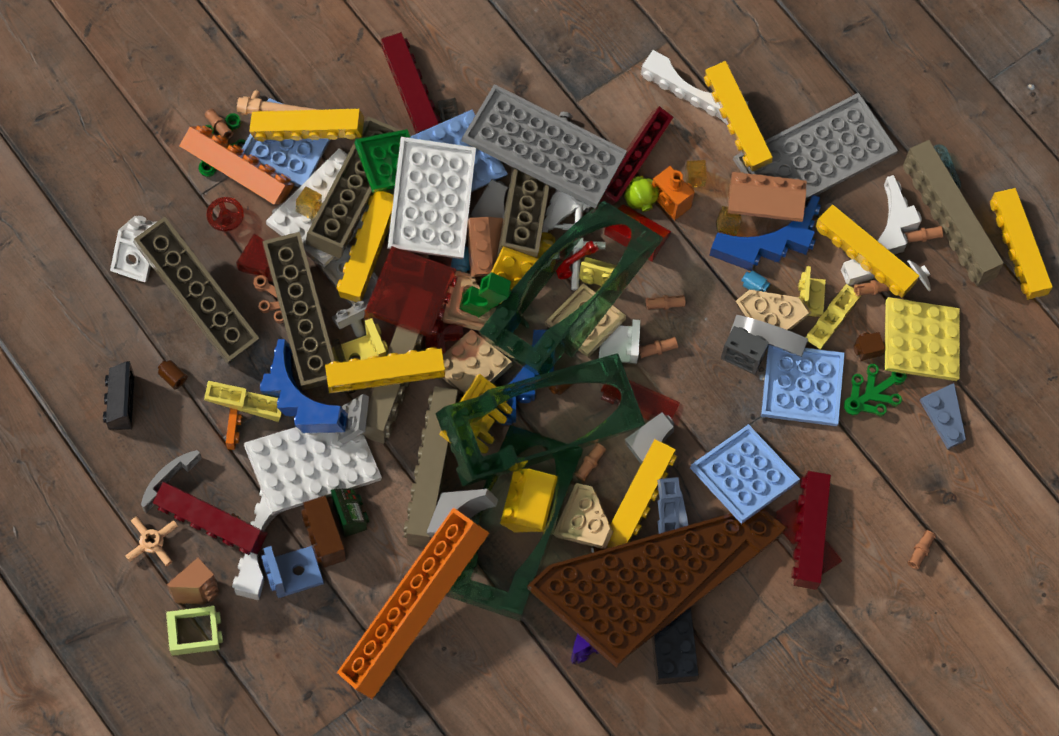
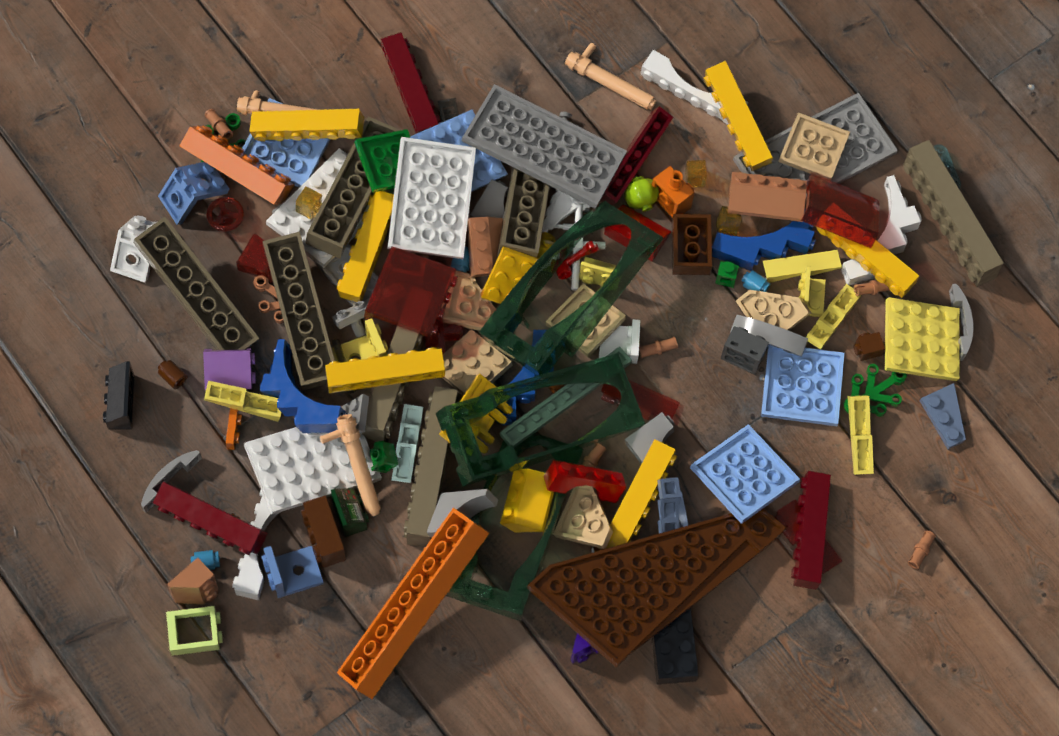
light nougat bar [125,516,178,566] -> none
green arch [459,272,511,318] -> none
nougat pin [646,295,686,310] -> none
nougat pin [904,226,943,243] -> none
white dish [907,260,931,291] -> none
yellow brick [990,188,1053,300] -> none
none -> medium blue bracket [158,162,230,225]
none -> dark azure brick [191,550,220,570]
none -> medium lavender panel [203,348,256,390]
none -> light nougat cylinder [320,414,381,517]
none -> green brick [370,441,399,473]
none -> light aqua slope [392,404,424,483]
none -> sand green plate [500,347,632,449]
none -> red arch [543,460,626,503]
none -> light nougat cylinder [565,43,656,110]
none -> reddish brown brick [672,214,712,275]
none -> green brick [715,261,739,288]
none -> light yellow slope [763,250,842,283]
none -> tan plate [778,113,850,181]
none -> clear red panel [801,173,879,248]
none -> light yellow slope [847,395,874,475]
none -> light grey slope [949,284,973,361]

